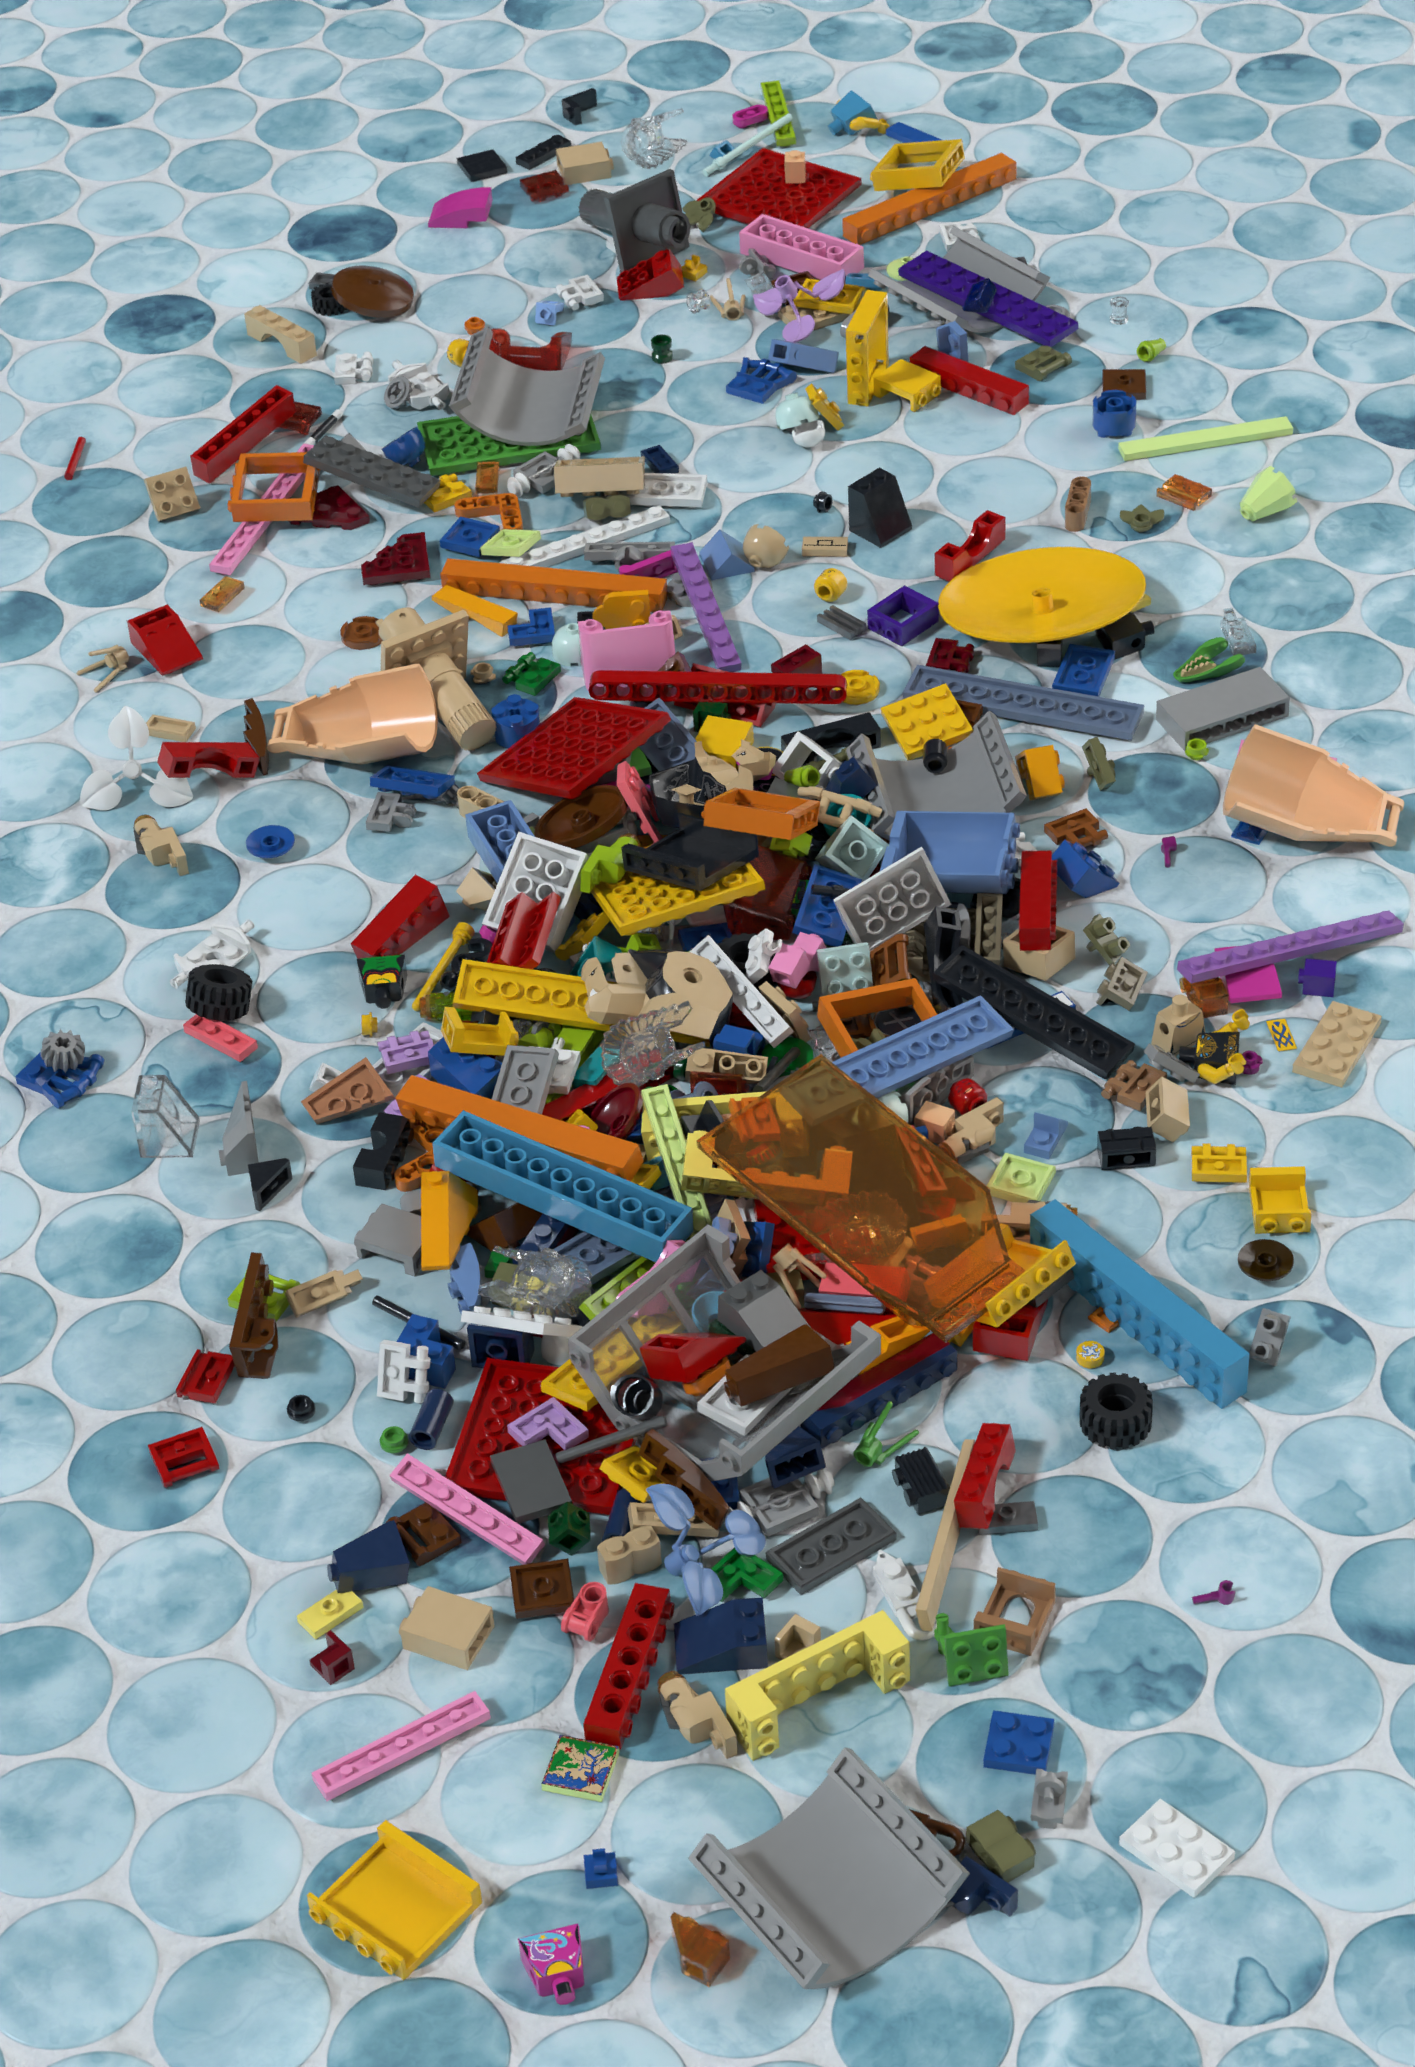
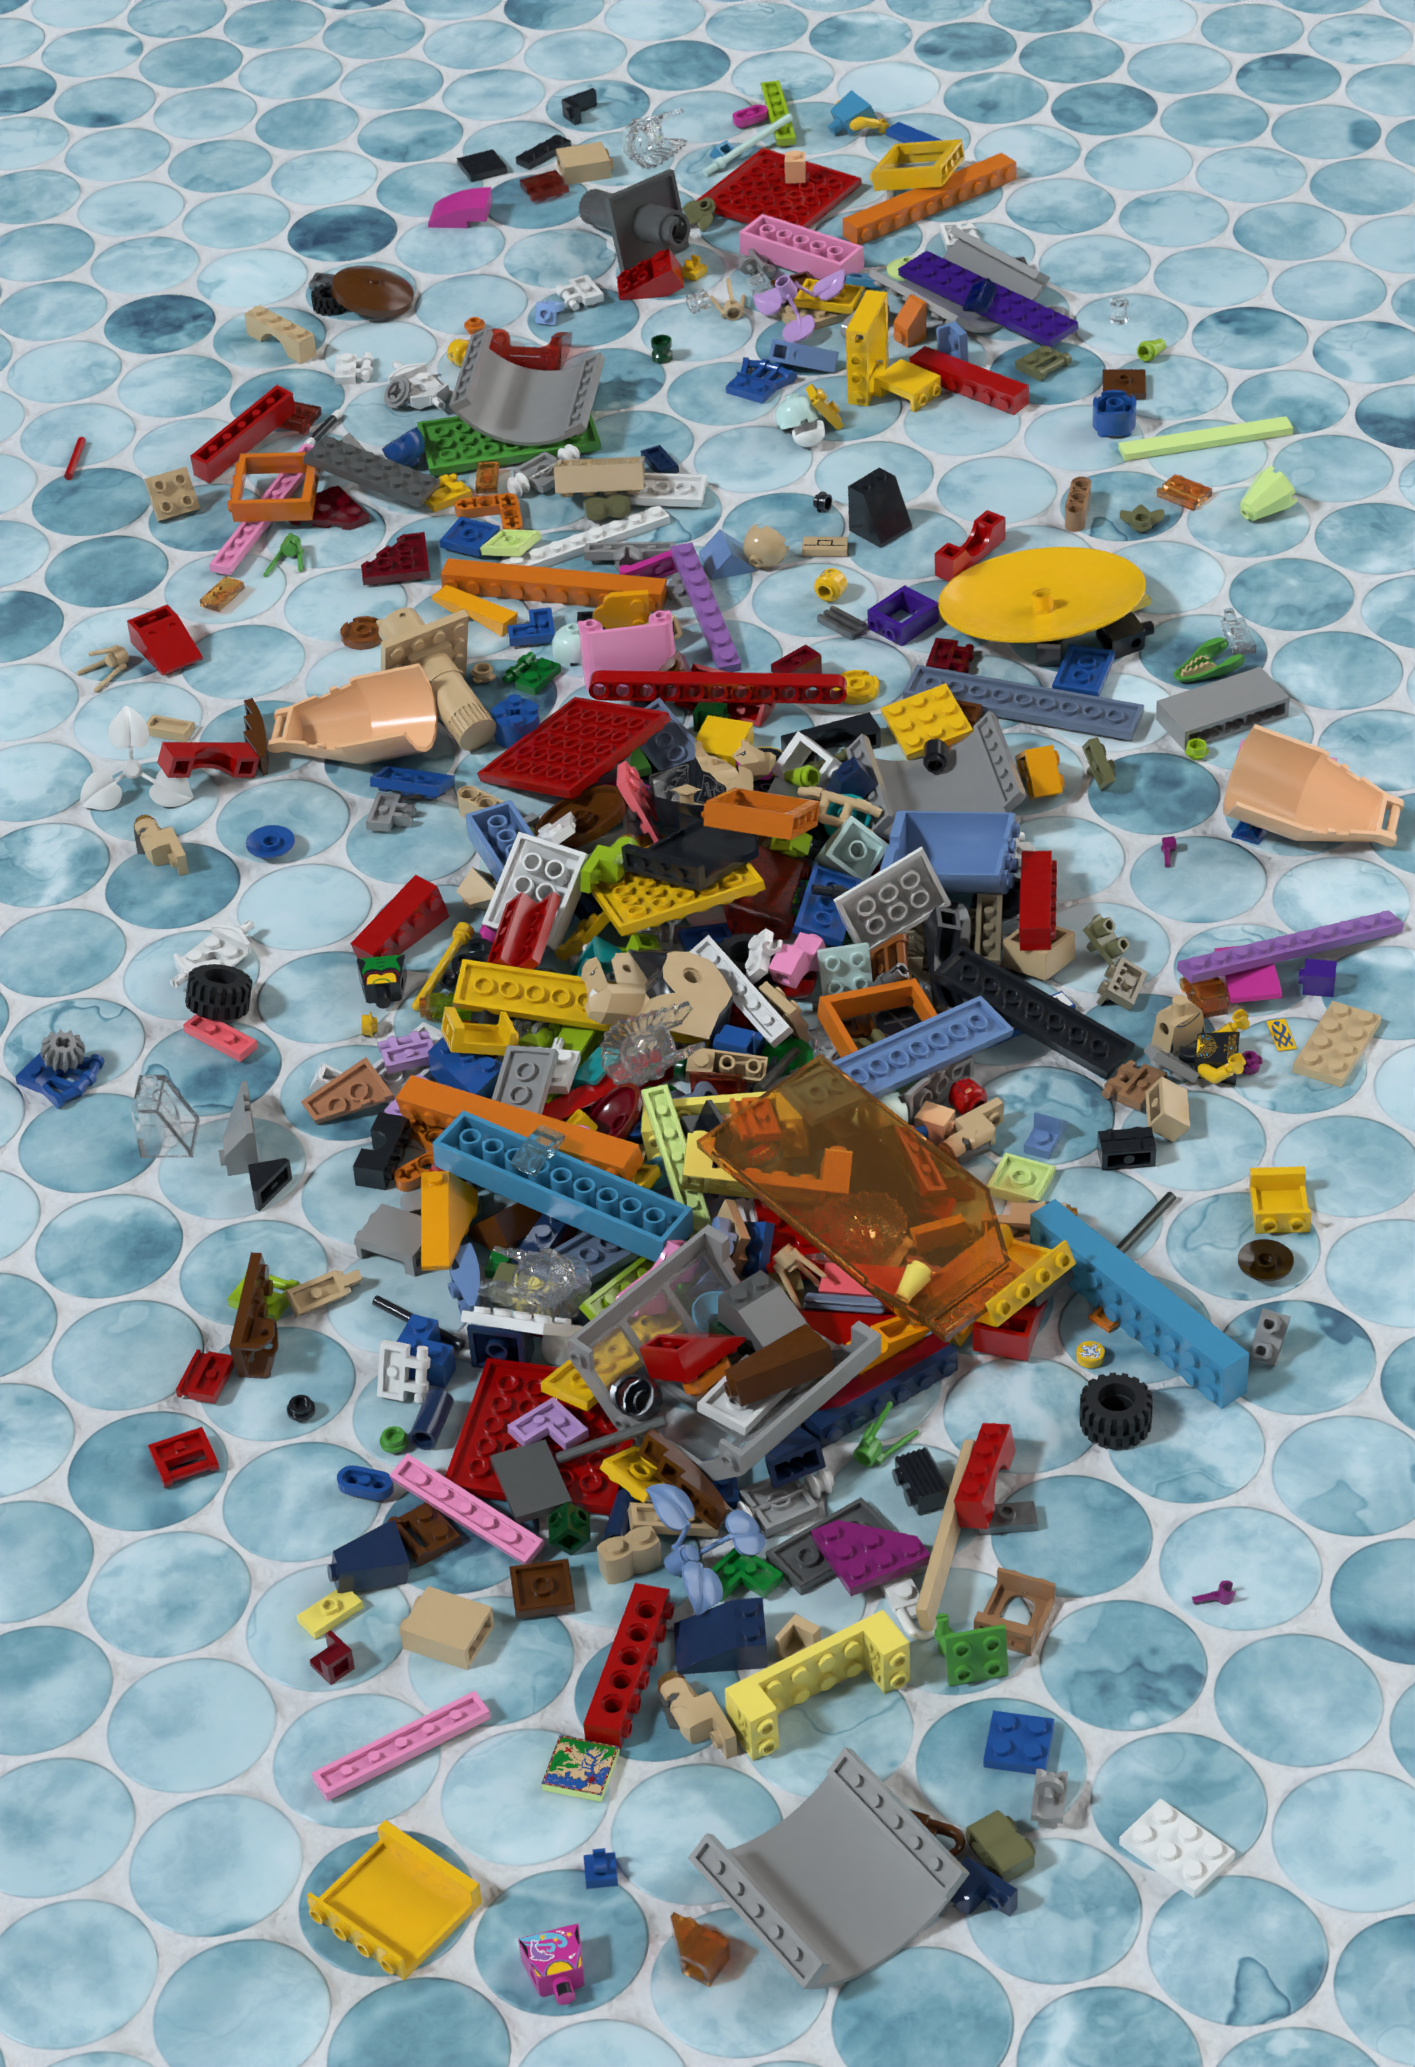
black plate [442,784,460,805] -> none
coral piece [561,1582,609,1642] -> none
dark orange plate [1044,808,1108,847] -> none
blue slope [1052,840,1120,898] -> none
yellow plate [1191,1143,1247,1183] -> none
none -> bright green plant [263,533,304,577]
none -> blue plate [337,1465,394,1501]
none -> clear light blue slope [510,1125,565,1177]
none -> white wing [535,812,576,844]
none -> magenta plate [811,1520,931,1597]
none -> dark grey pin [866,963,909,988]
none -> orange slope [893,294,927,348]
none -> light yellow cone [894,1260,932,1304]
none -> pearl dark grey bar [1116,1192,1176,1254]

